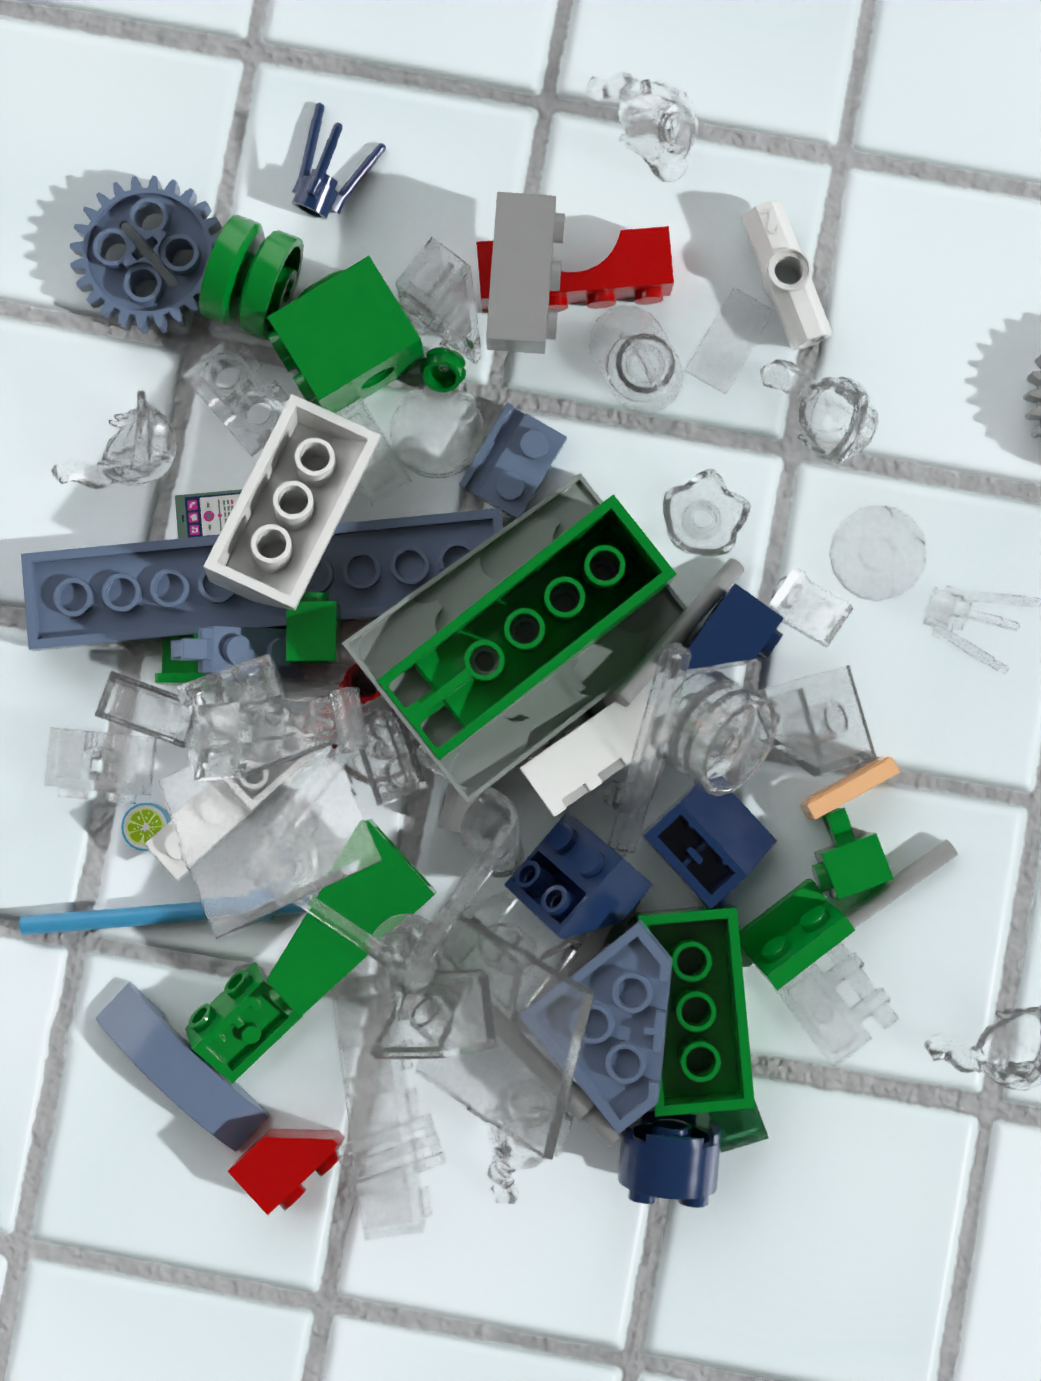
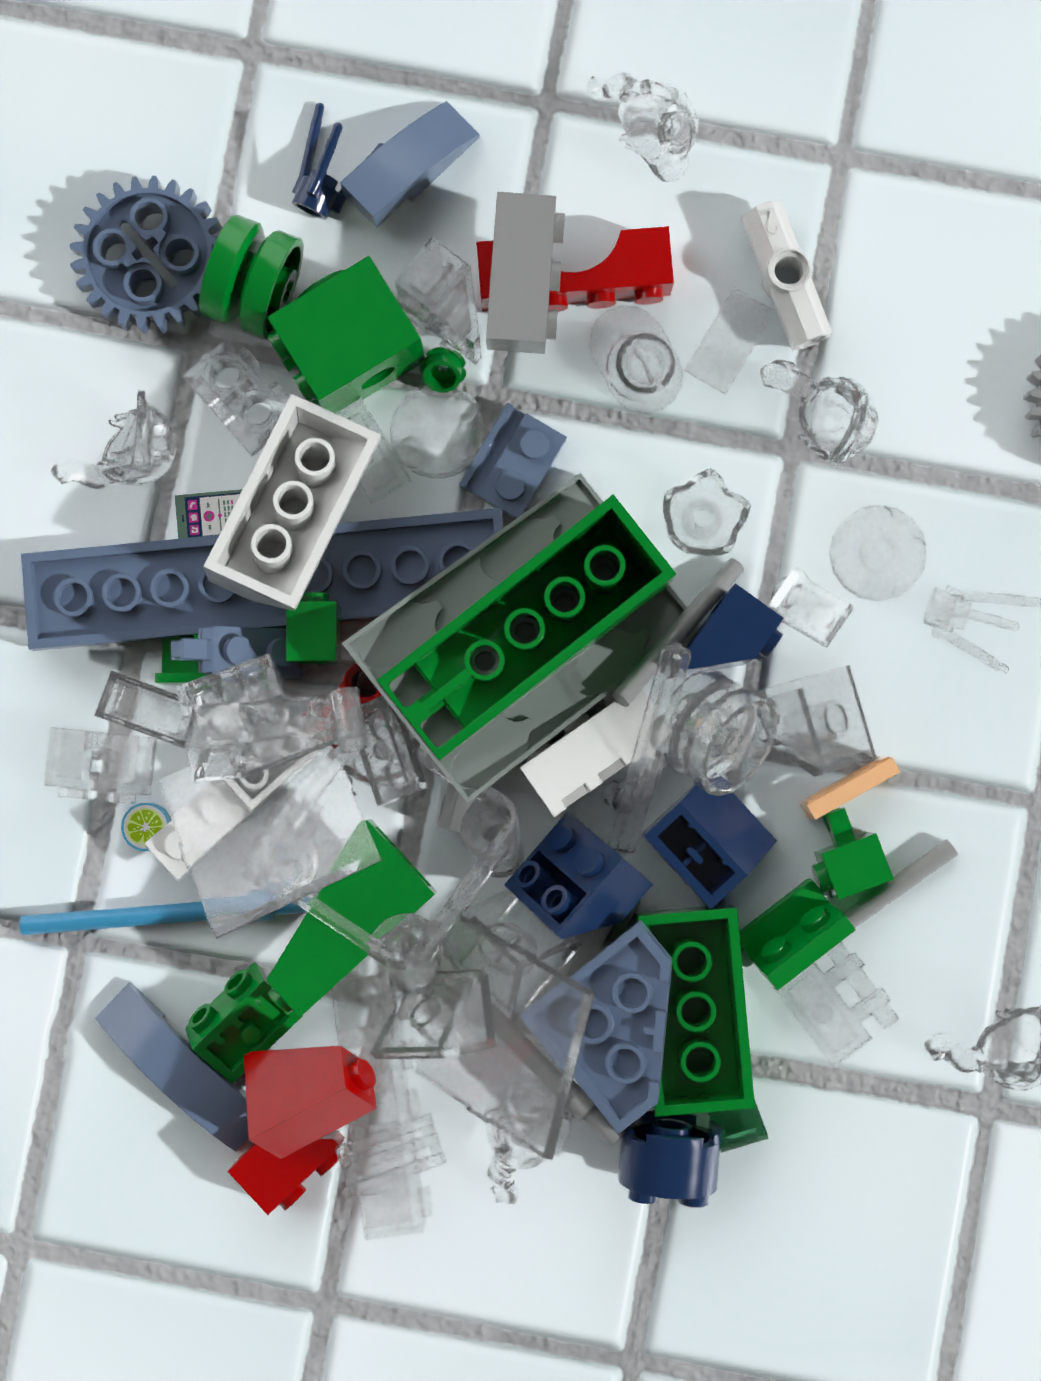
none -> red slope [244,1046,377,1159]
none -> sand blue slope [340,101,480,228]

